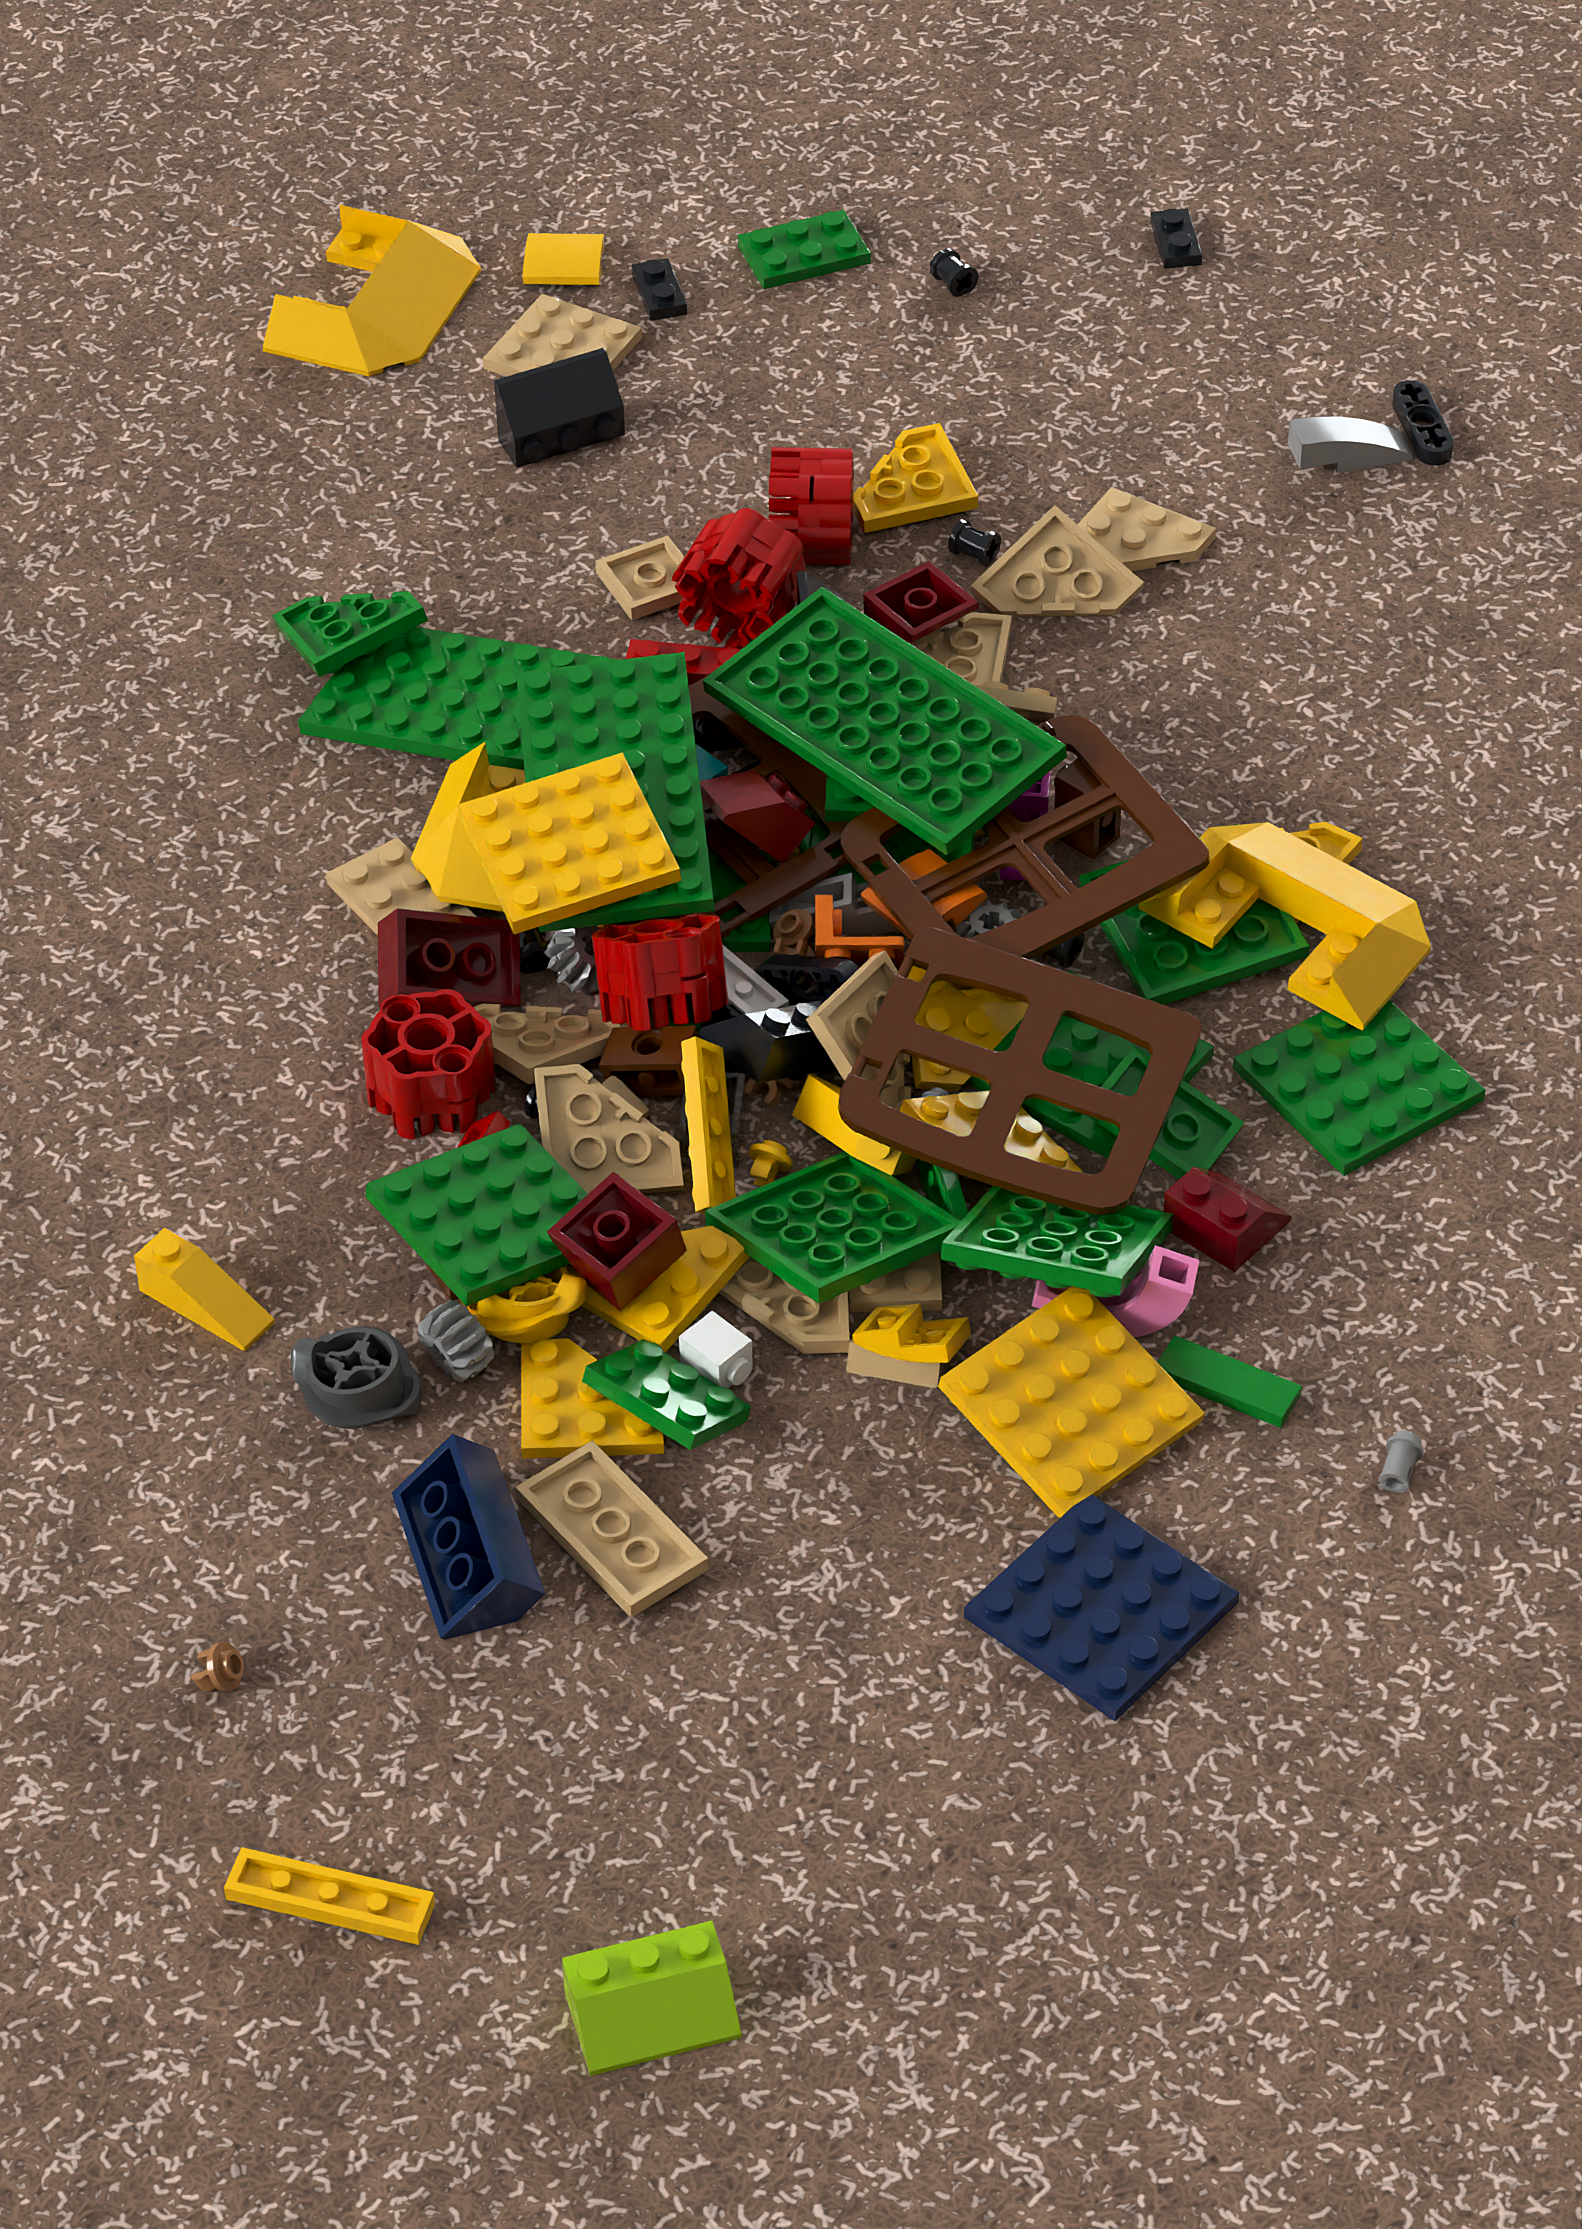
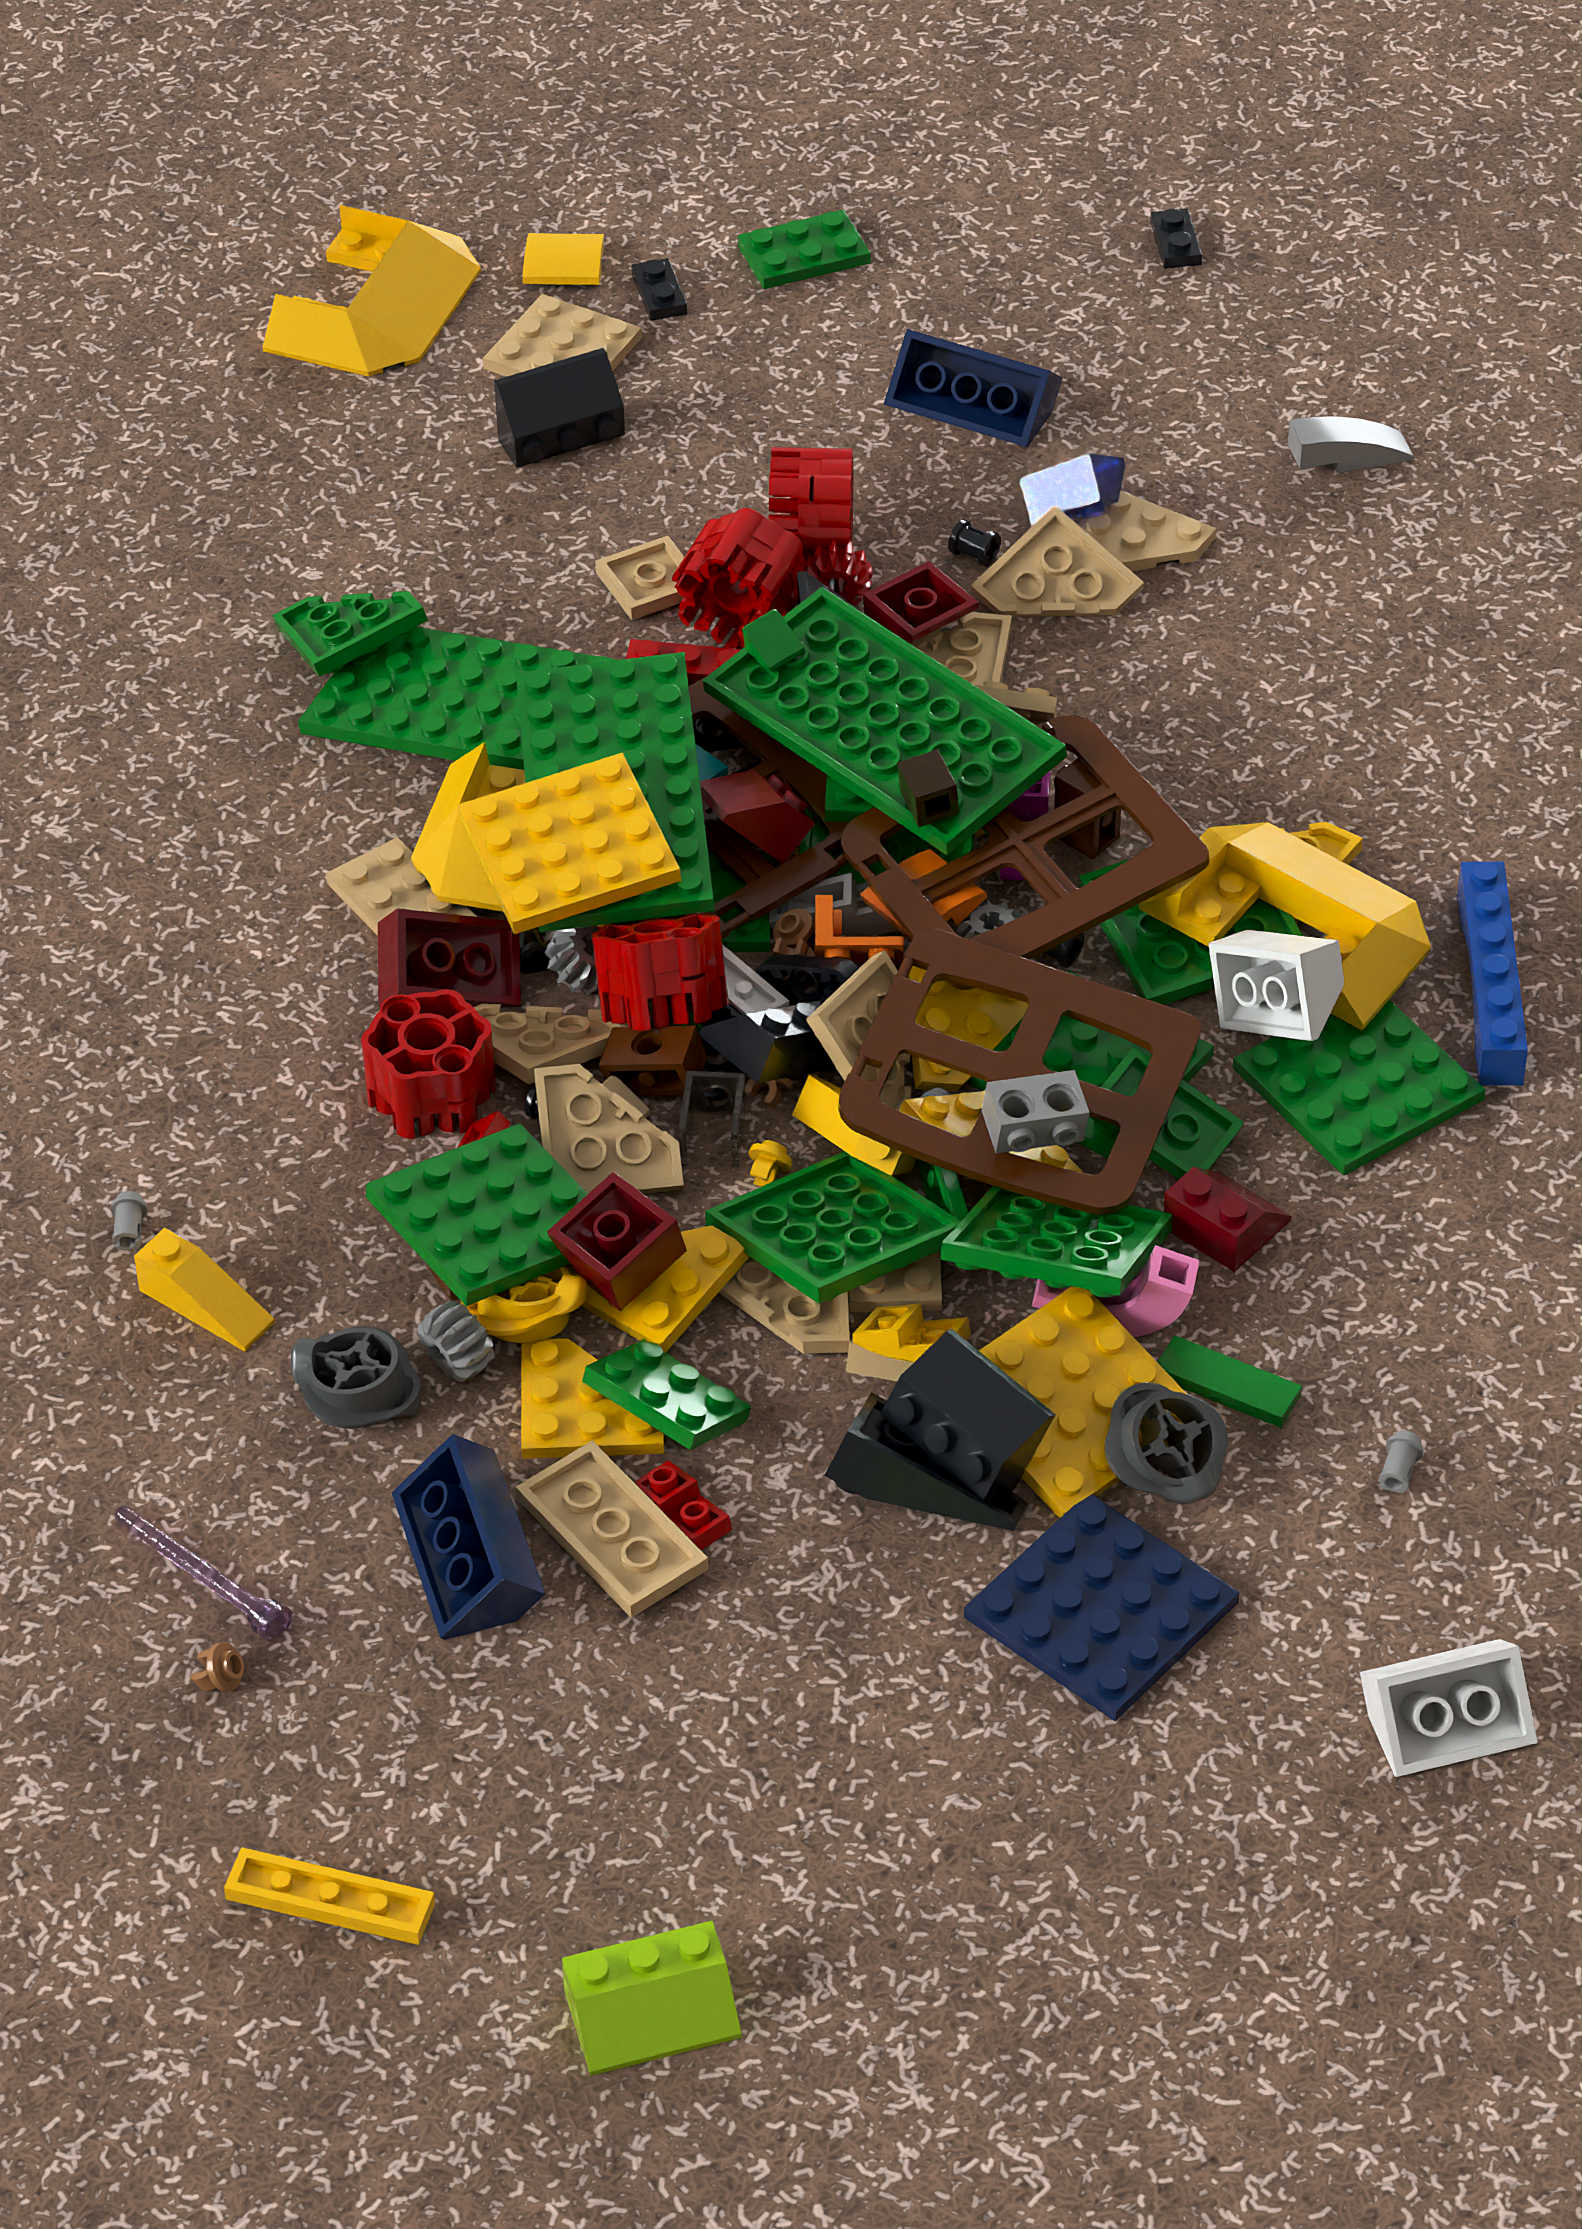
white brick [679,1311,753,1389] -> none
yellow plate [681,1036,736,1215] -> none
yellow plate [853,423,979,533] -> none
black bush [930,248,979,297] -> none
black beam [1392,380,1454,466] -> none
none -> light grey pin [111,1191,147,1250]
none -> clear purple piece [114,1506,292,1642]
none -> red slope [634,1460,732,1550]
none -> green slope [742,609,804,672]
none -> red gear [805,540,873,606]
none -> black wedge [824,1392,1028,1531]
none -> black slope [880,1329,1056,1500]
none -> dark blue slope [883,329,1063,447]
none -> dark brown brick [897,749,959,827]
none -> light grey brick [982,1070,1090,1153]
none -> clear blue slope [1019,453,1126,525]
none -> dark grey piece [1105,1382,1228,1504]
none -> white slope [1208,930,1345,1041]
none -> white slope [1360,1639,1538,1777]
none -> blue arch [1457,861,1528,1085]

